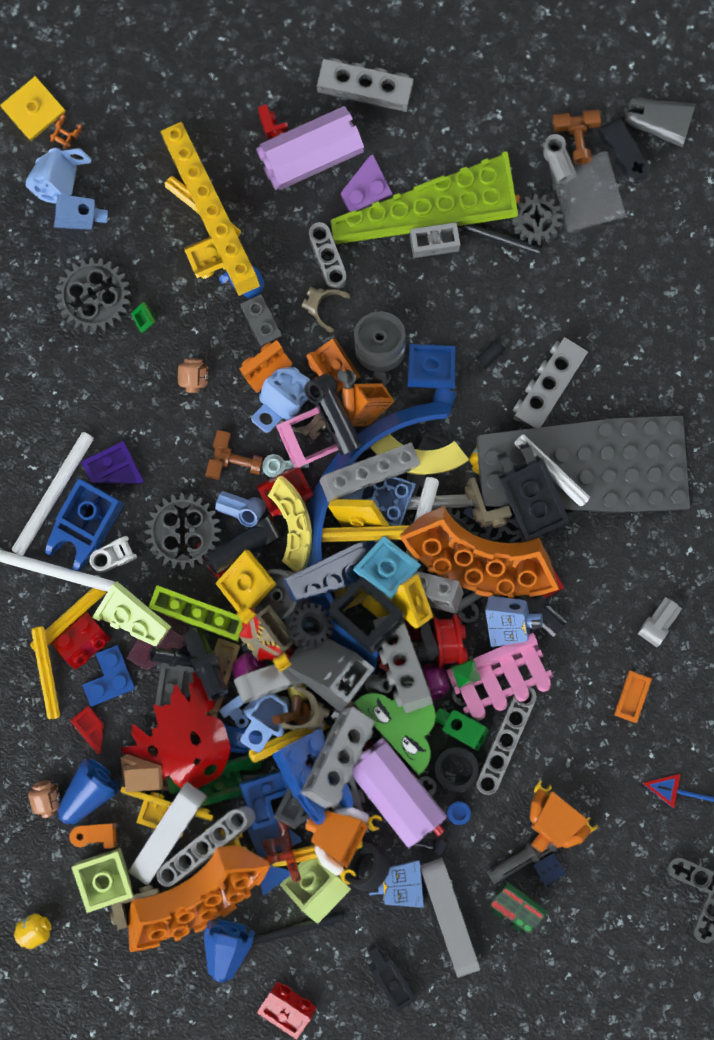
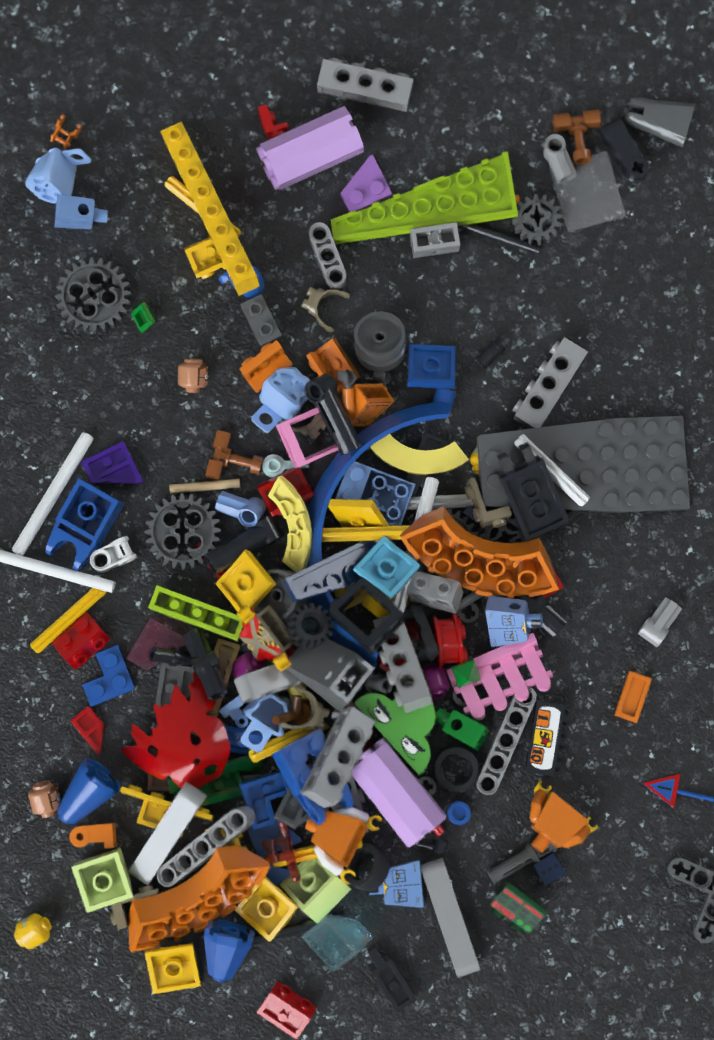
yellow plate [0,76,66,141] -> none
yellow axle [32,626,60,719] -> none
yellowish green wing [92,582,171,646] -> none
medium nougat slope [121,754,163,792] -> none
light grey brick [320,442,420,502] -> none
yellow slope [392,574,433,628] -> none
none -> yellow slope [145,943,201,994]
none -> tan bar [169,479,240,494]
none -> yellow slope [235,876,299,942]
none -> clear light blue slope [301,914,373,972]
none -> brick [524,701,568,776]

